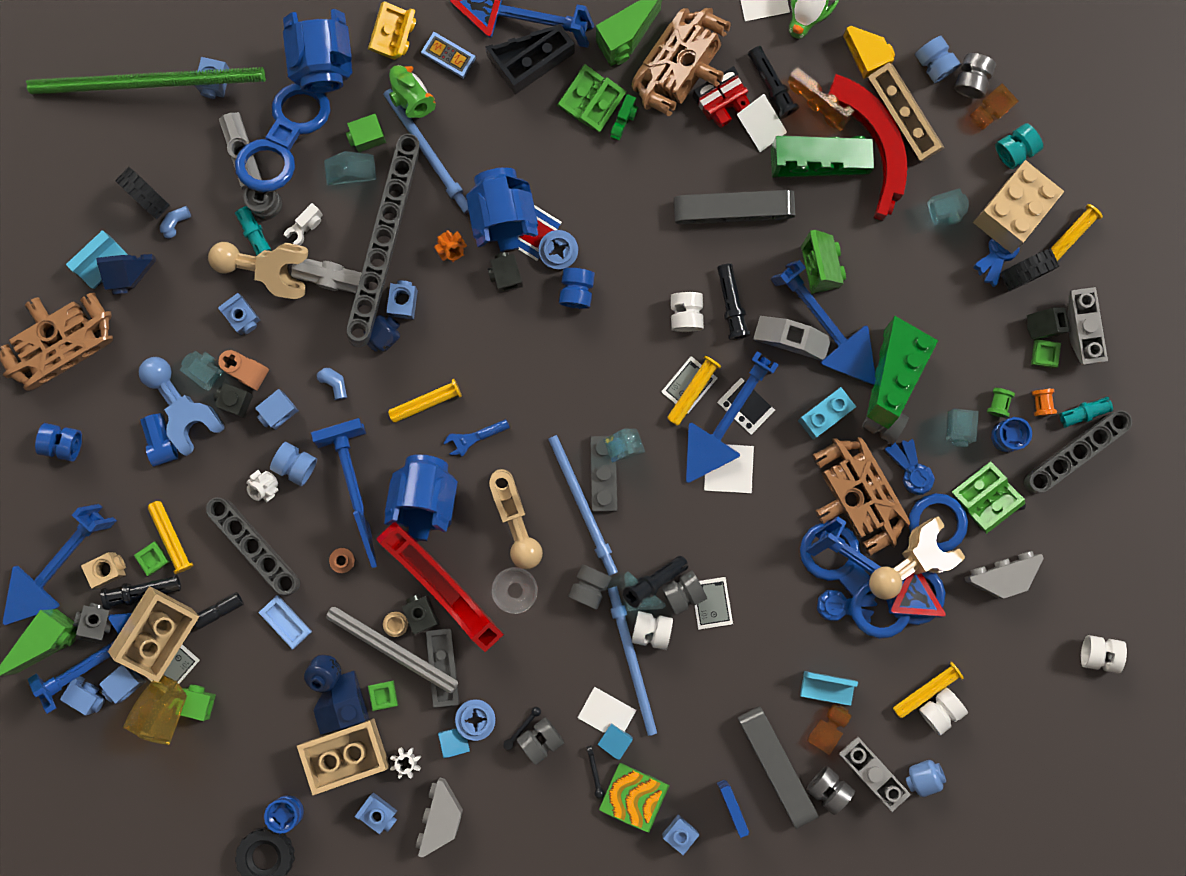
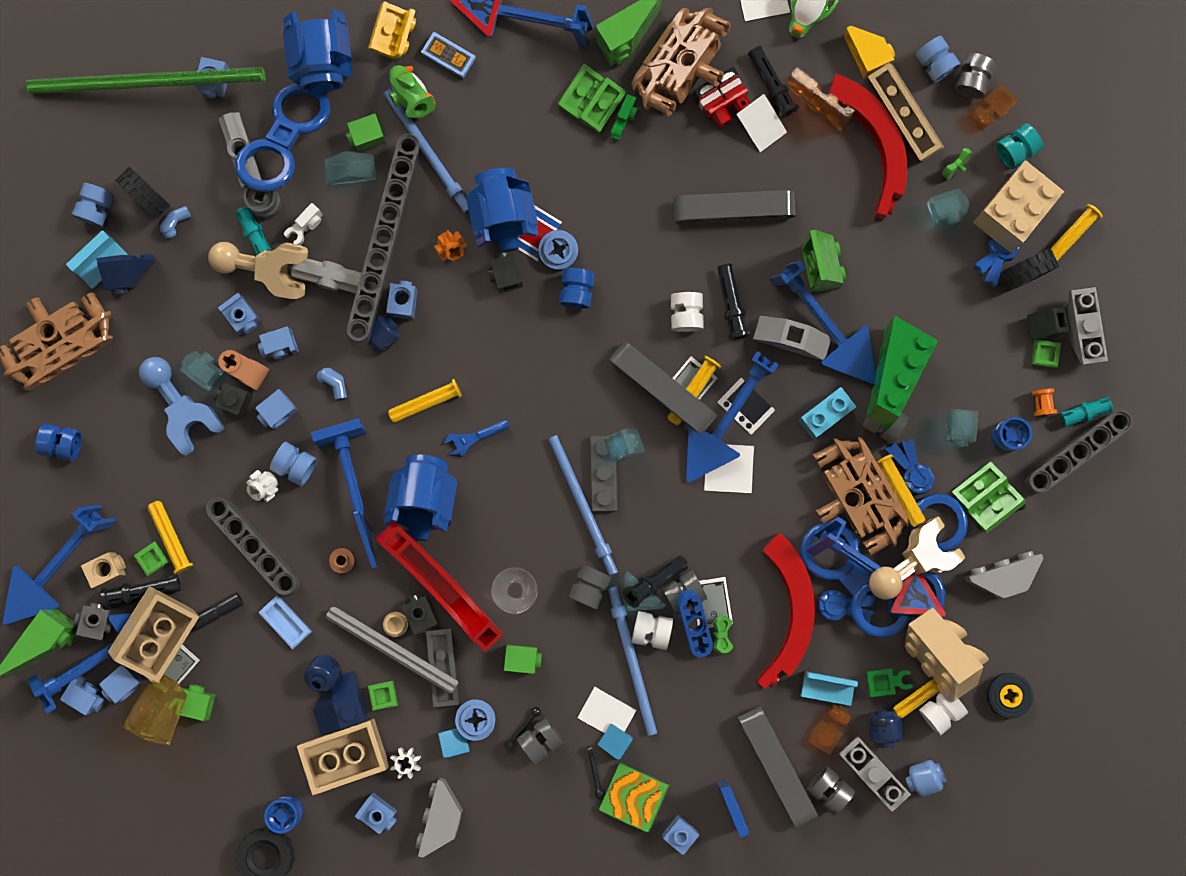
blue piece [140,413,178,467] -> none
black wedge [485,24,575,95] -> none
tan piece [489,469,543,569] -> none
wedge [771,136,874,178] -> none
bright green bush [987,388,1015,418] -> none
white wheel [1081,635,1127,674] -> none
none -> medium blue wheel [71,183,114,227]
none -> medium blue brick [258,326,299,359]
none -> bright green brick [504,644,542,674]
none -> dark grey beam [609,340,717,435]
none -> blue beam [676,590,713,658]
none -> bright green piece [712,615,733,654]
none -> red arch [755,533,815,689]
none -> green plate [866,668,913,697]
none -> dark blue head [869,710,903,748]
none -> yellow axle [877,454,925,527]
none -> tan piece [905,608,989,702]
none -> bright green piece [941,148,972,180]
none -> black bush [986,673,1033,719]

